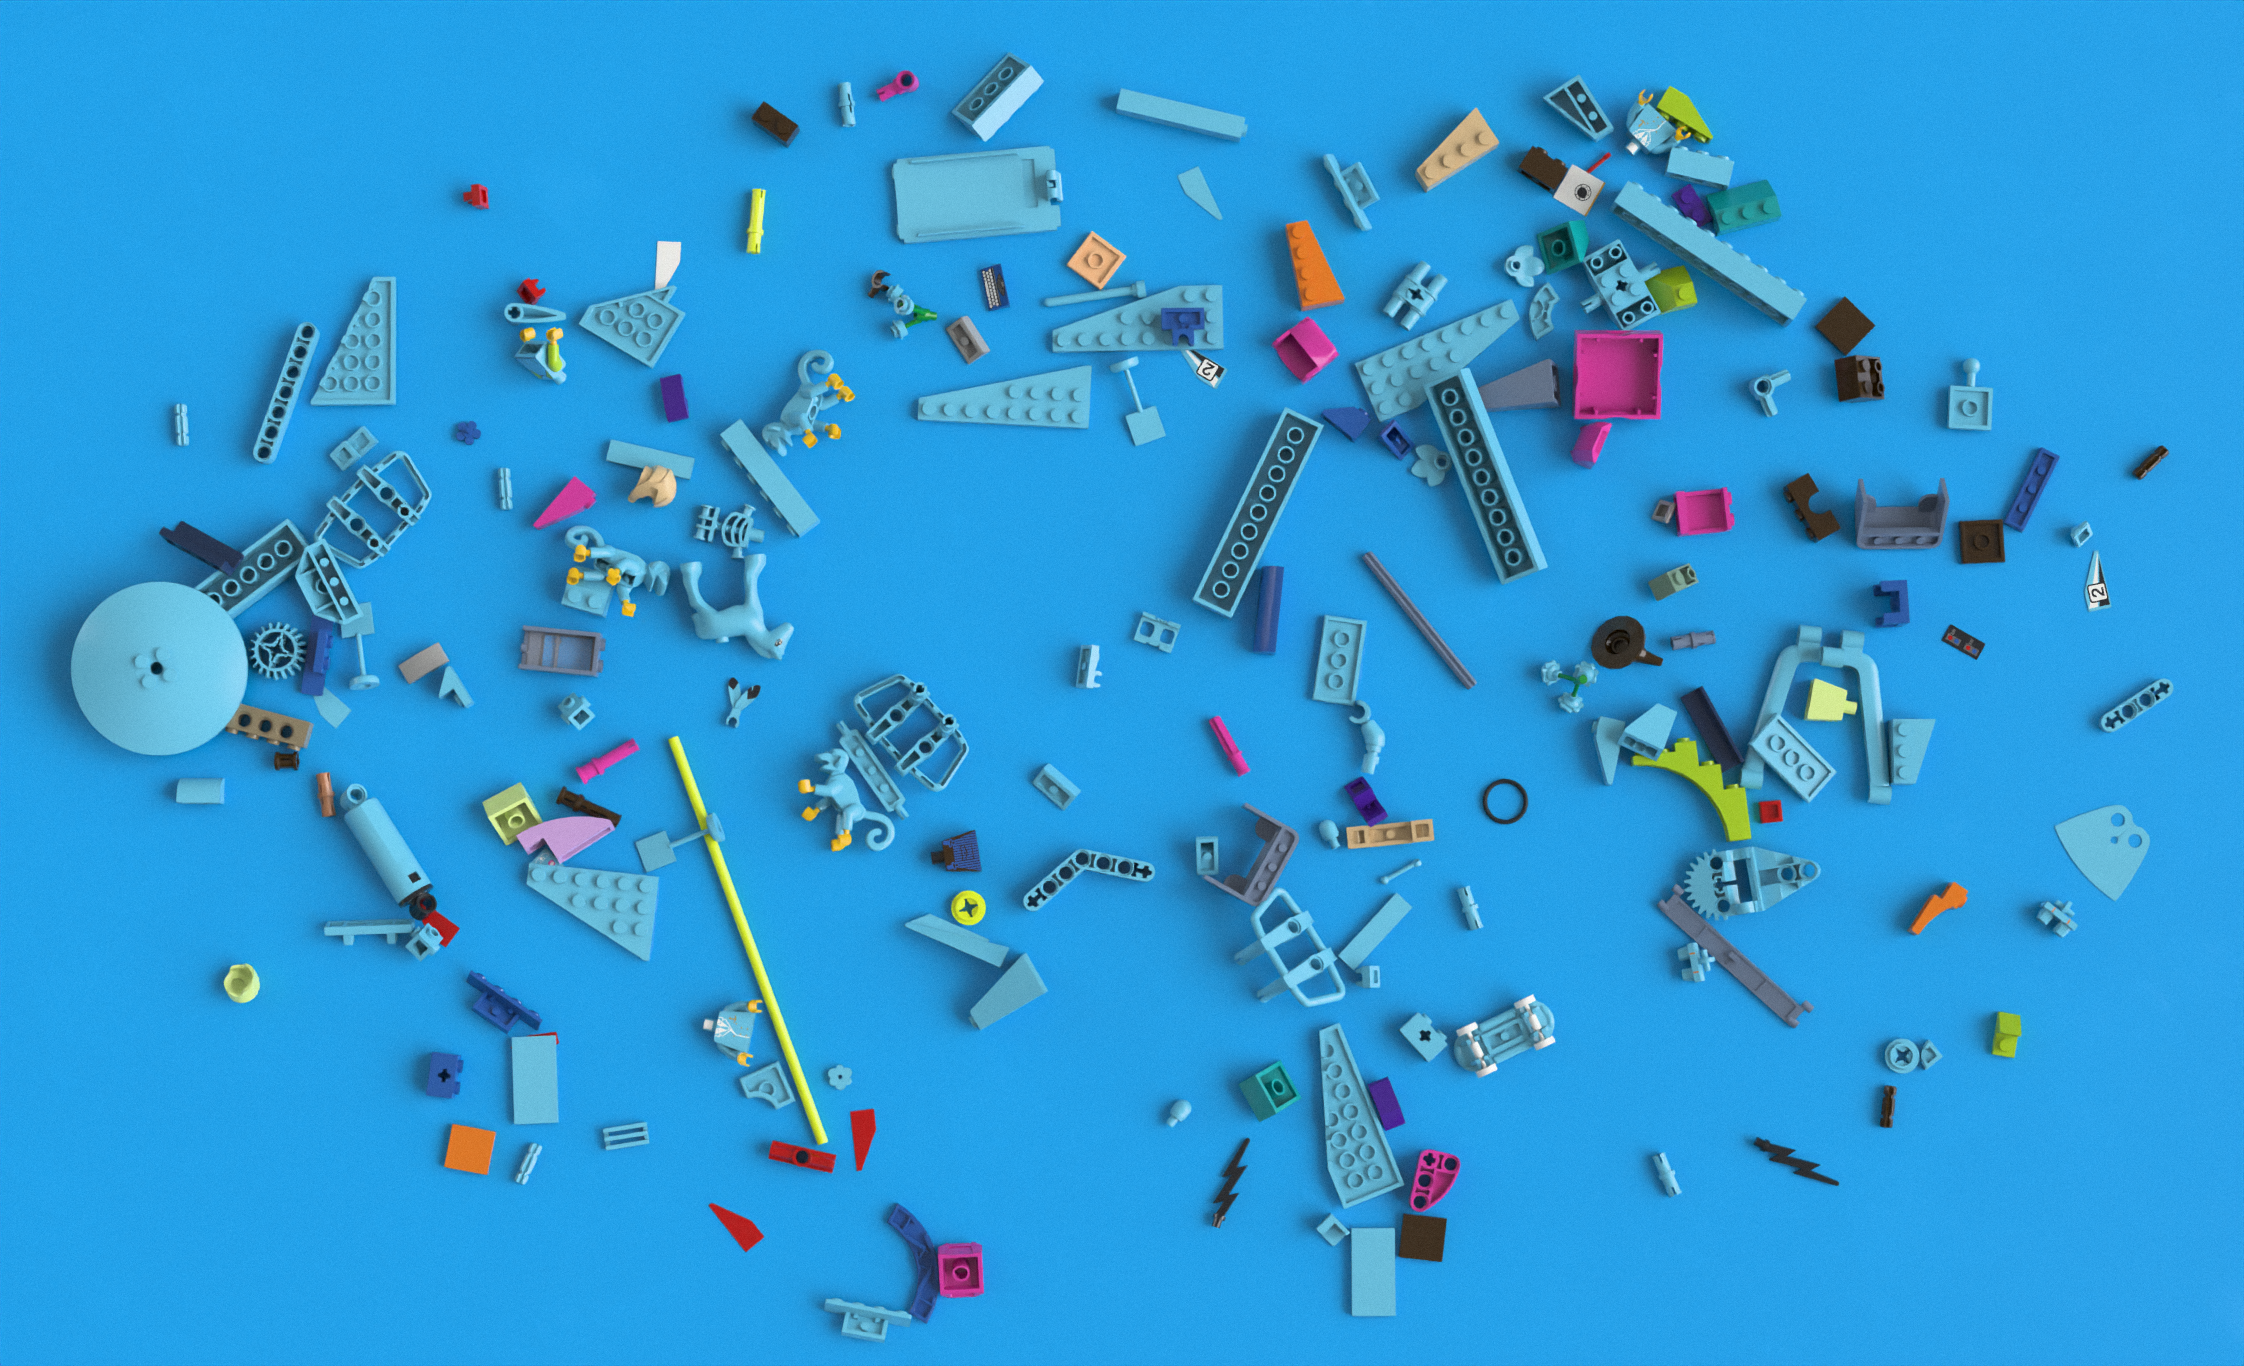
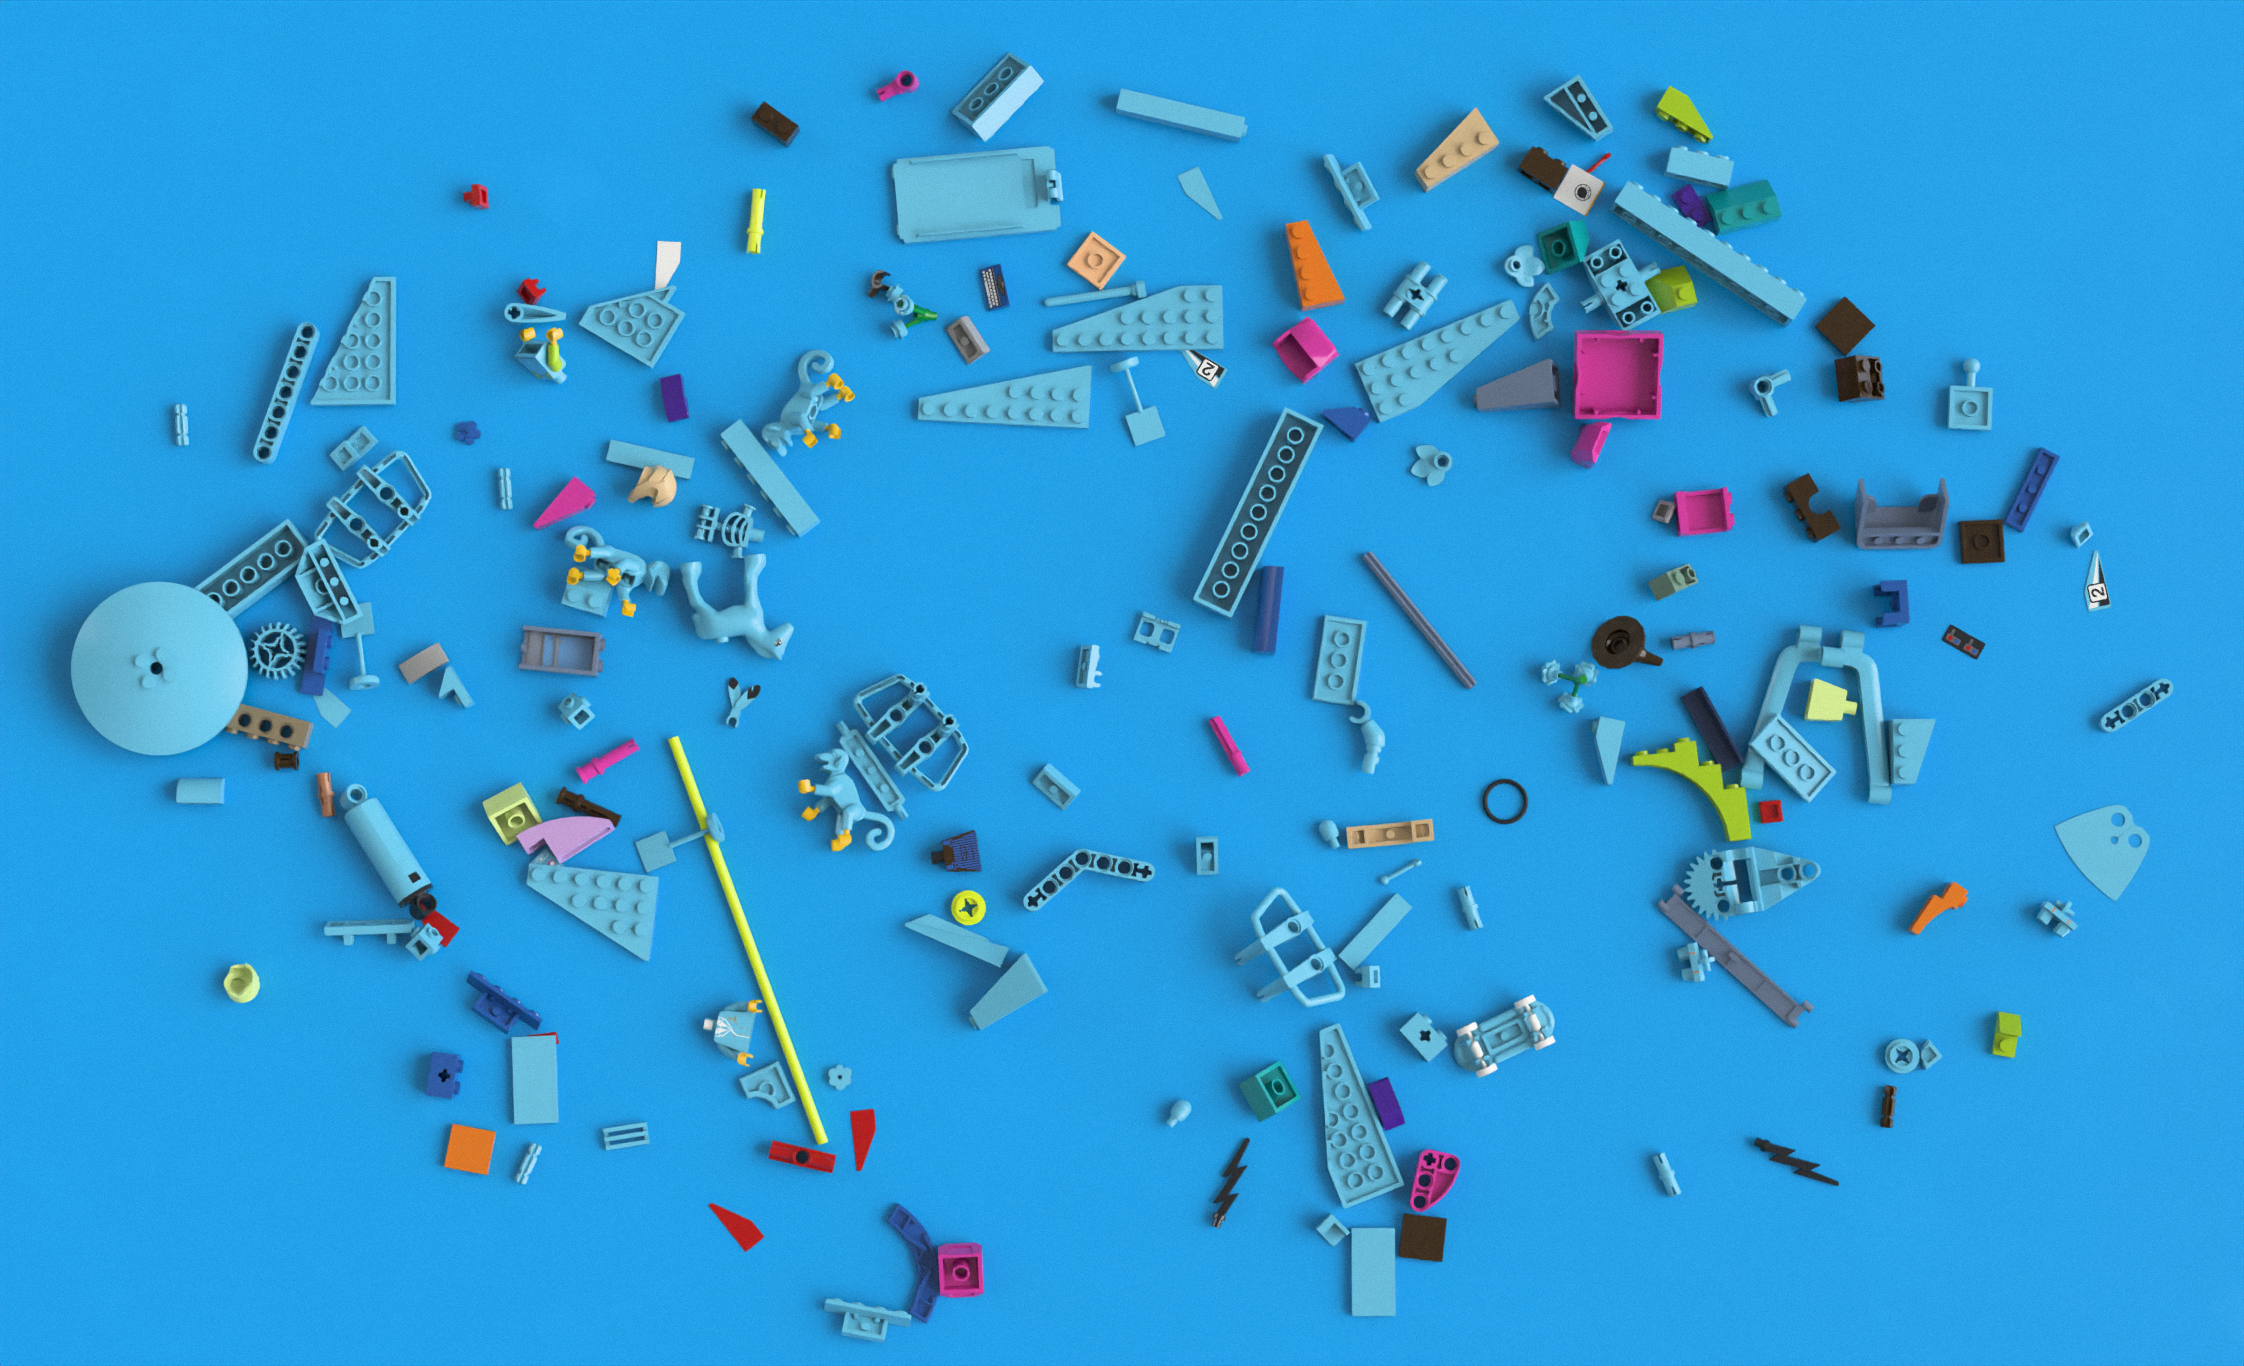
dark blue panel [159,521,244,577] -> none
medium azure pin [837,82,856,127] -> none
blue plate [1161,307,1204,347] -> none
sand blue windscreen [1201,803,1299,906] -> none
dark purple slope [1344,776,1388,828] -> none
blue slope [1377,419,1415,461] -> none
medium azure brick [1423,368,1548,585] -> none
medium azure slope [1617,703,1677,761] -> none
medium azure torso [1624,89,1691,156] -> none
dark brown axle [2132,445,2169,480] -> none

